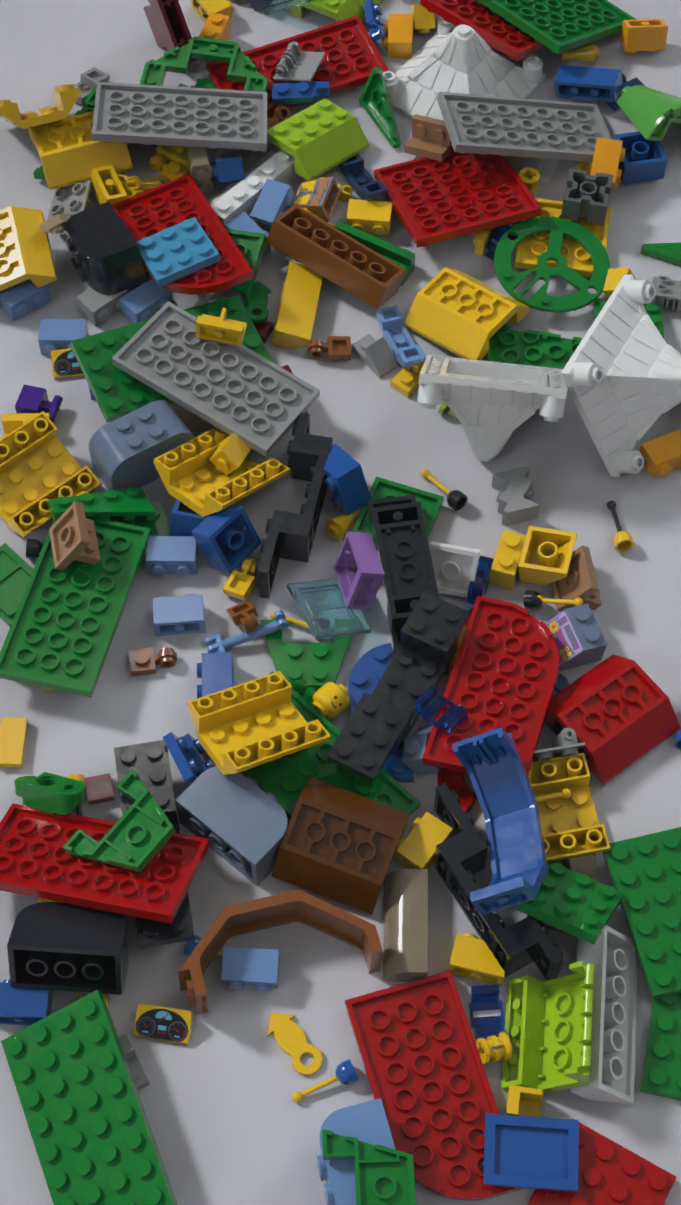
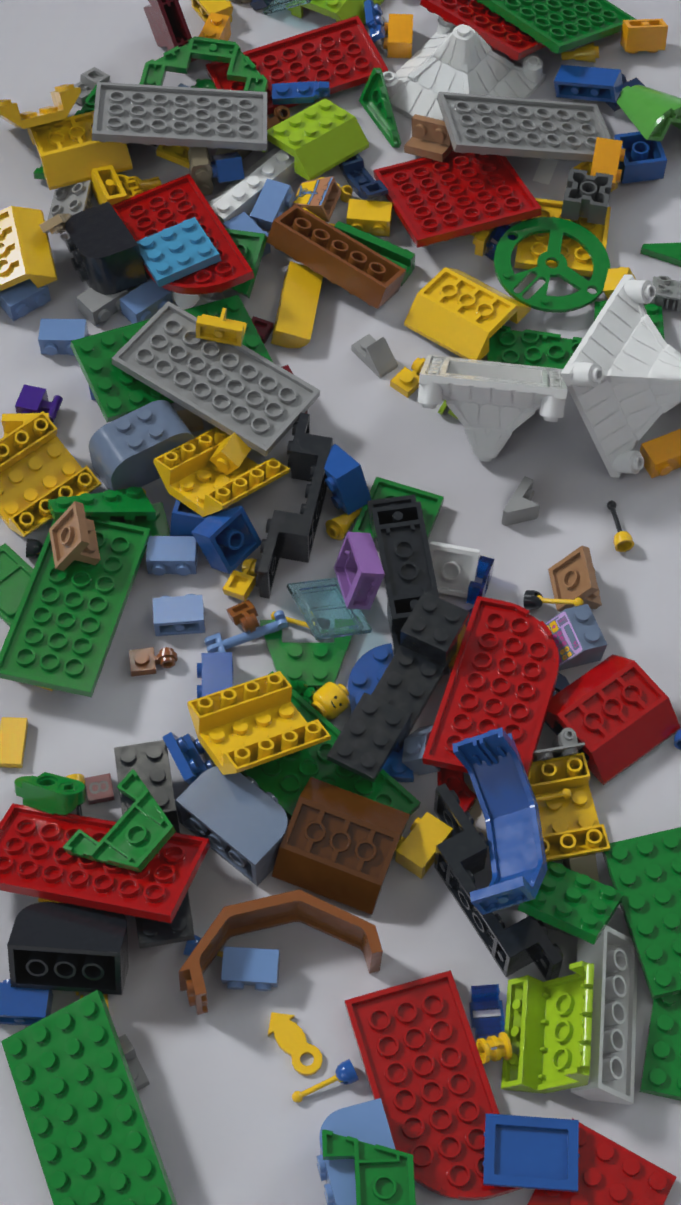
slope [51,348,84,379] -> none
slope [133,1003,194,1045] -> none
yellow plate [149,154,190,182] -> none
green brick [246,281,271,323] -> none
light grey hinge [273,41,326,82] -> none
dark orange plate [307,336,351,360] -> none
medium blue slope [375,305,426,366] -> none
dark tan brick [383,869,428,982] -> none
yellow slope [410,4,435,34] -> none
clear blue piece [414,685,468,735] -> none
black hinge [421,469,468,511] -> none
yellow slope [448,933,505,987] -> none
yellow brick [489,530,526,591] -> none
light grey slope [492,467,529,515] -> none
yellow panel [505,1085,544,1117] -> none
yellow slope [518,526,577,586] -> none
yellow bush [519,167,540,196] -> none

